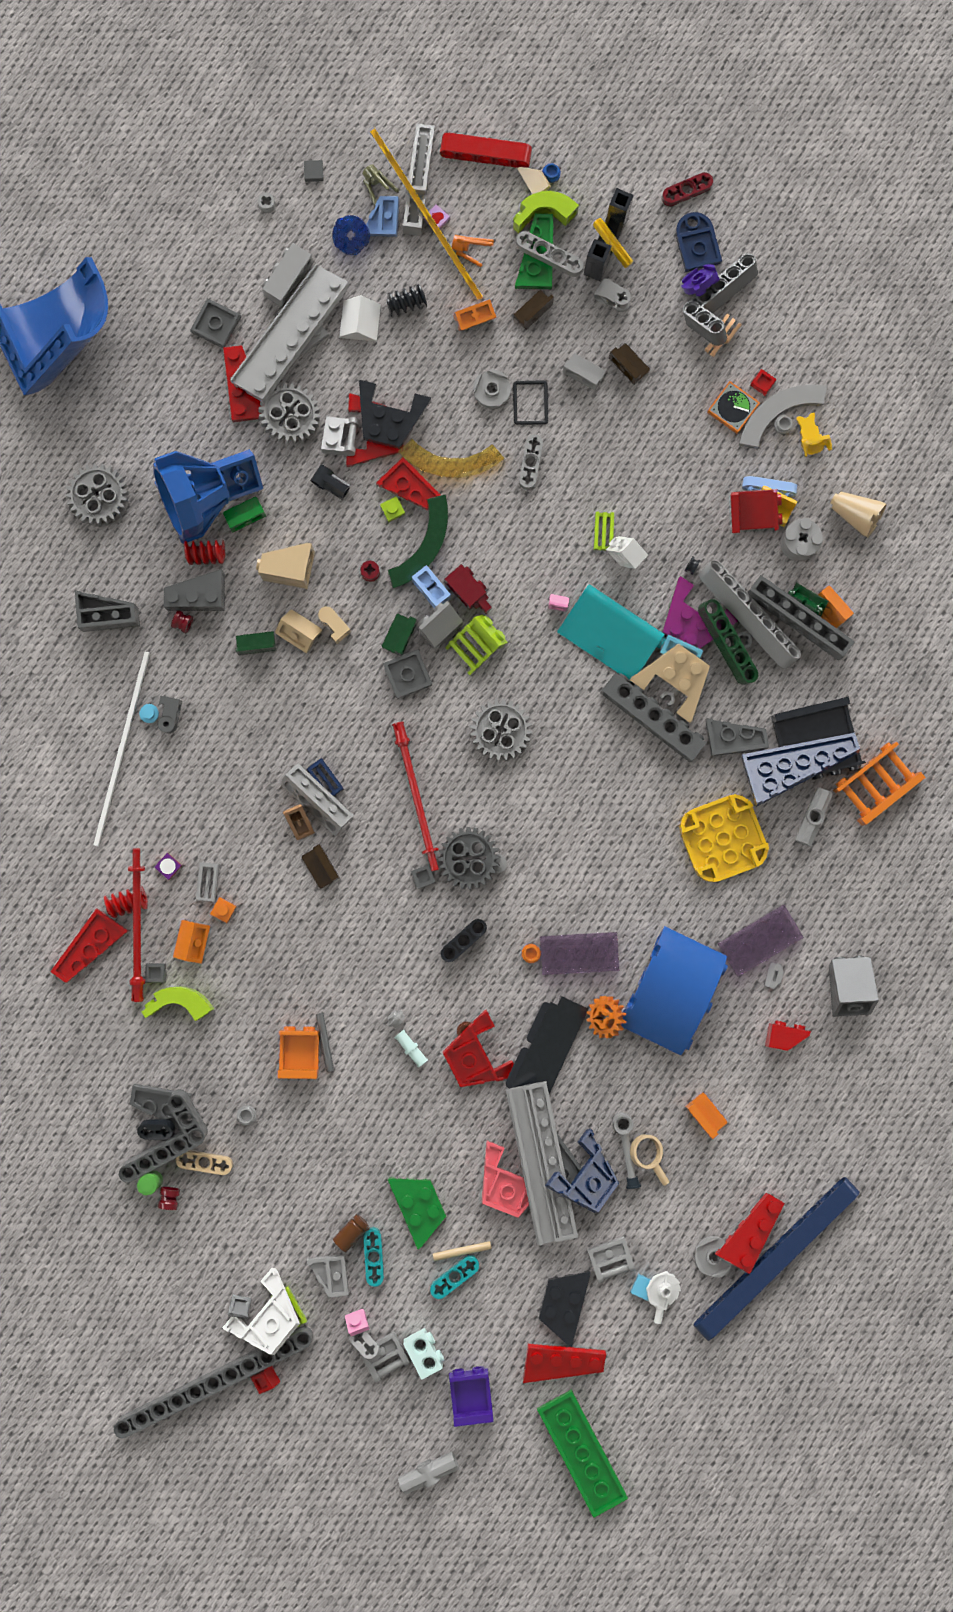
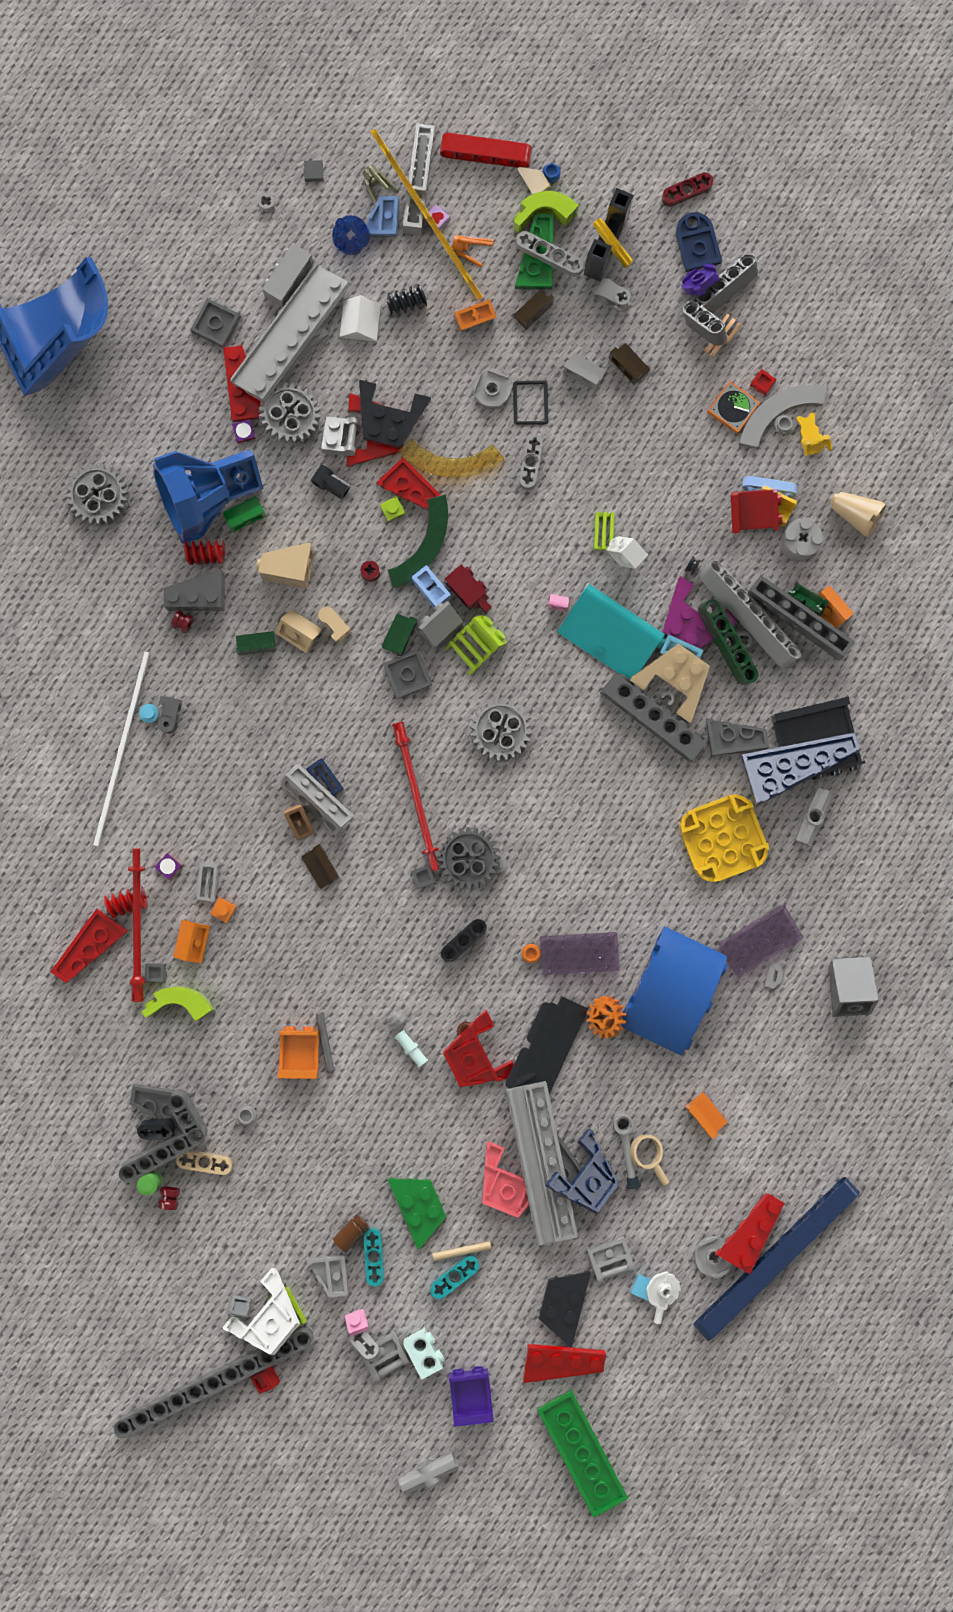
dark grey wedge [74,590,140,632] -> none
red slope [765,1020,811,1051] -> none
orange fence [833,742,926,826] -> none
none -> tile [232,419,256,444]

